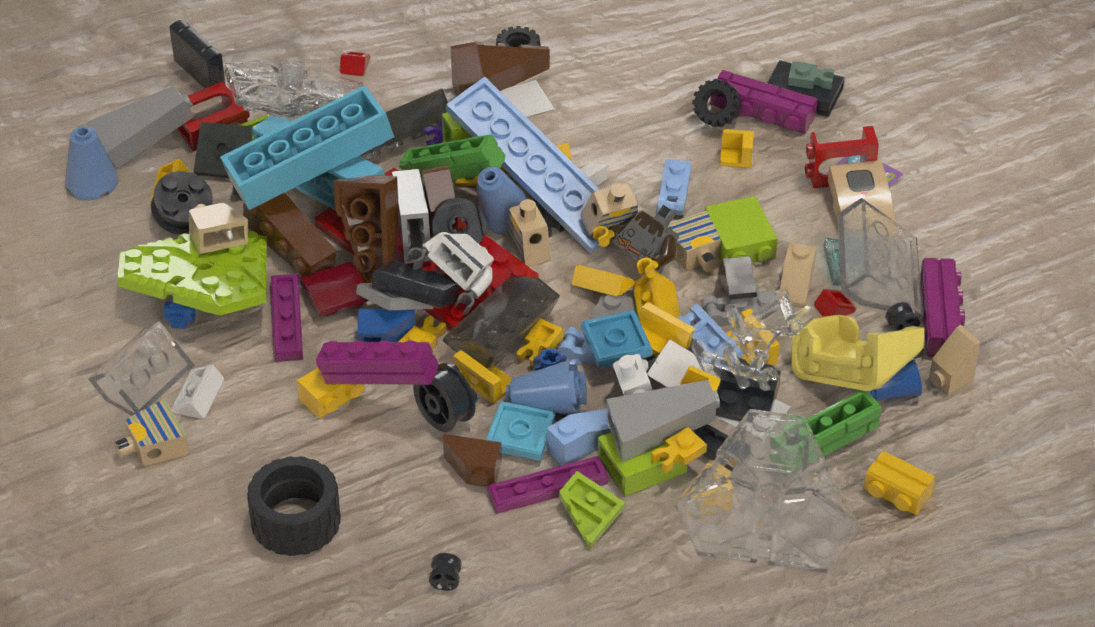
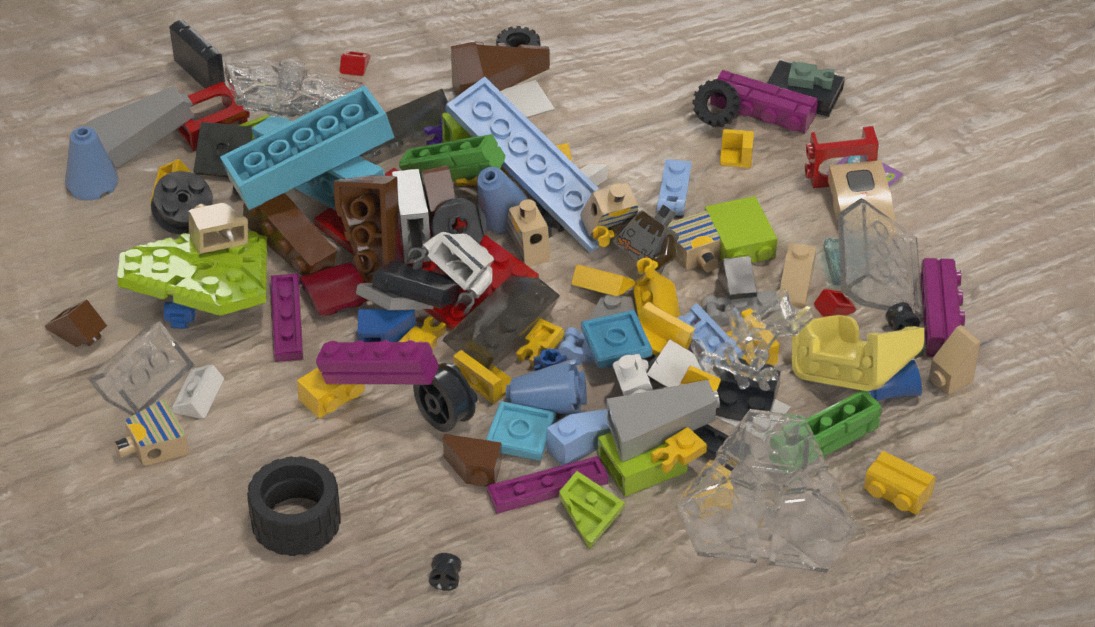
none -> reddish brown slope [45,299,107,347]

